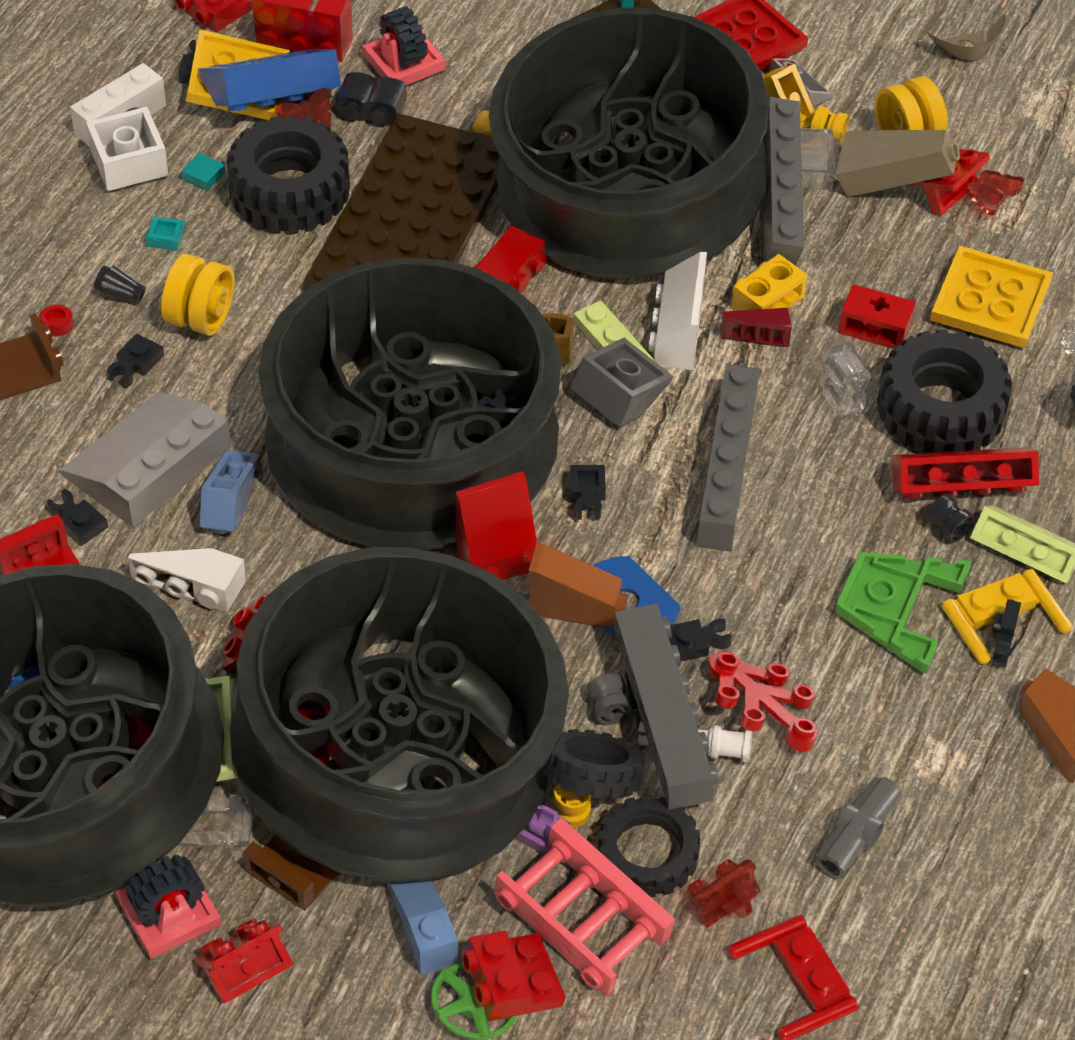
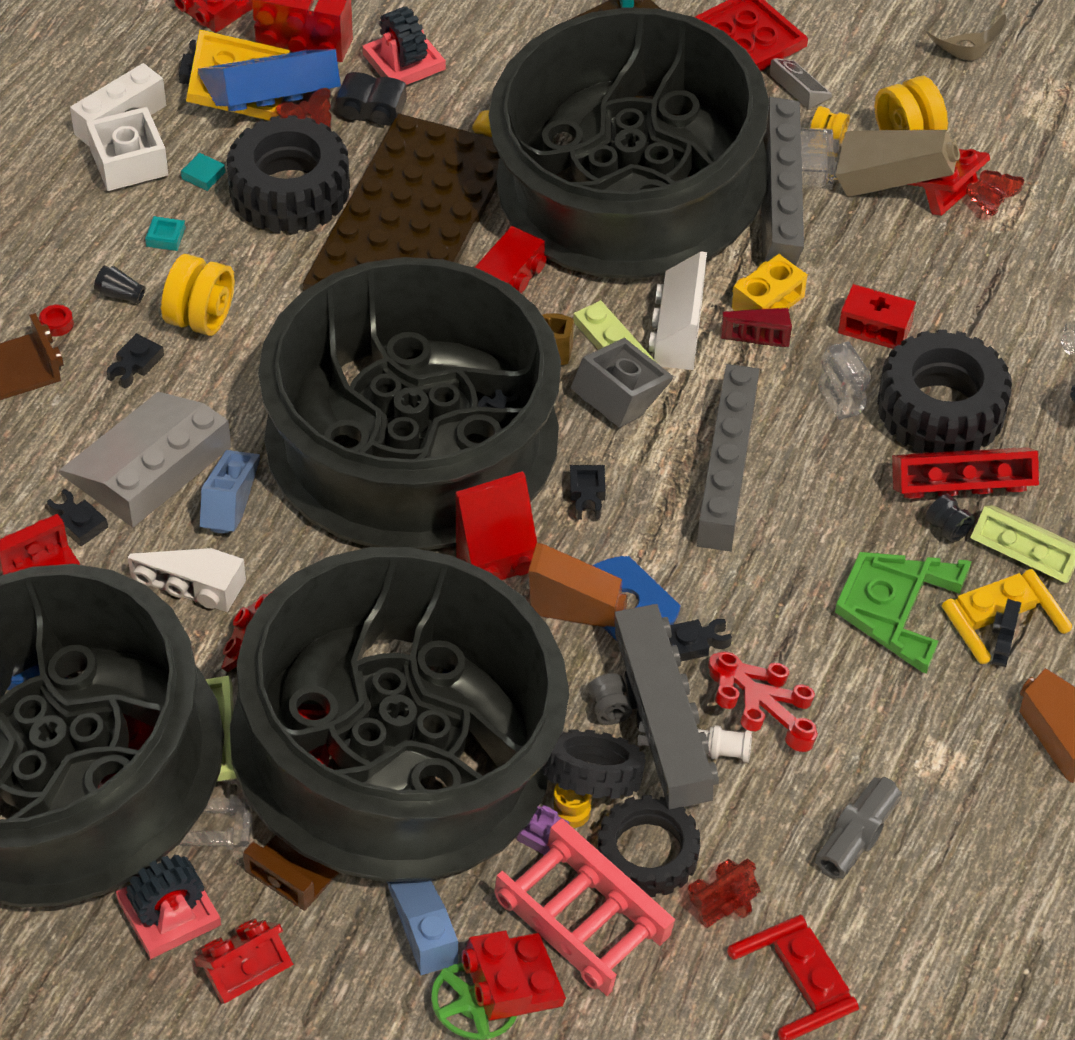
yellow slope [763,64,815,130] -> none
yellow plate [930,245,1053,348] -> none

